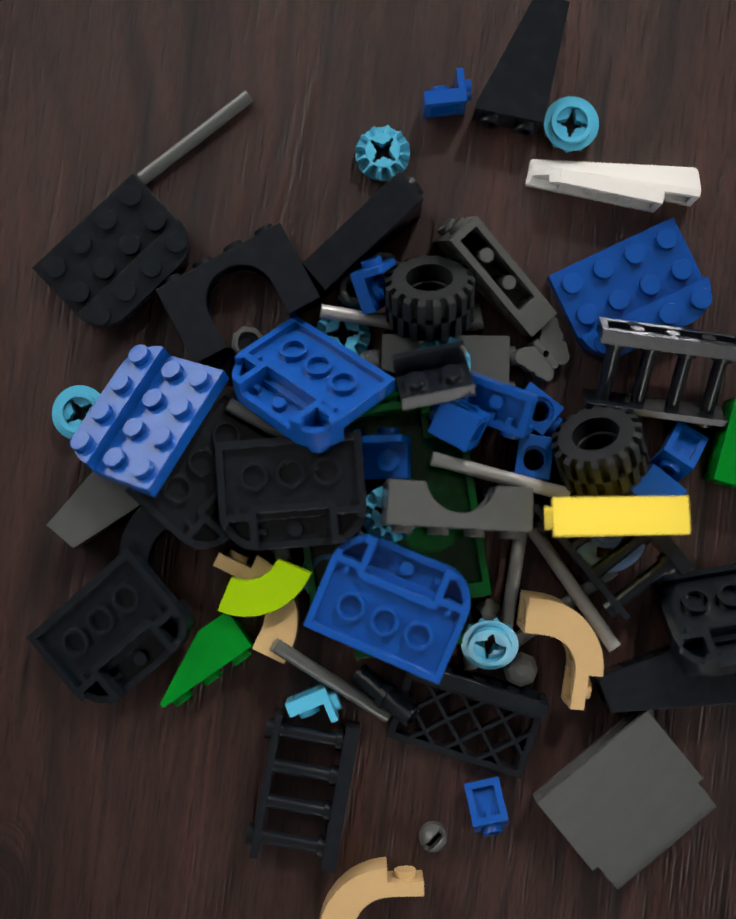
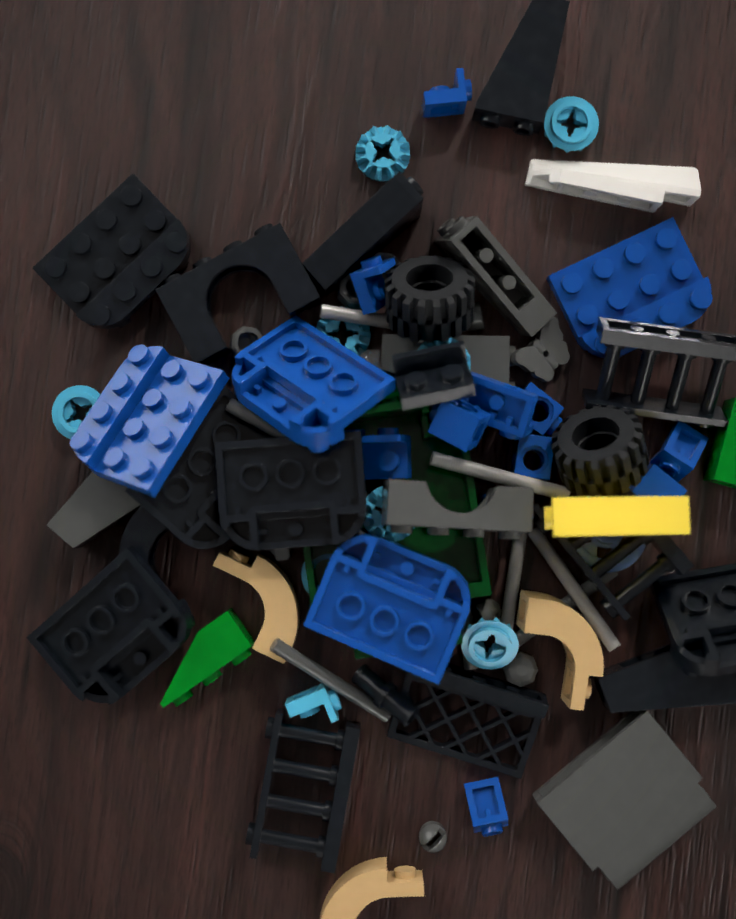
dark grey bar [137,90,253,185] -> none
lime tile [217,558,313,617] -> none

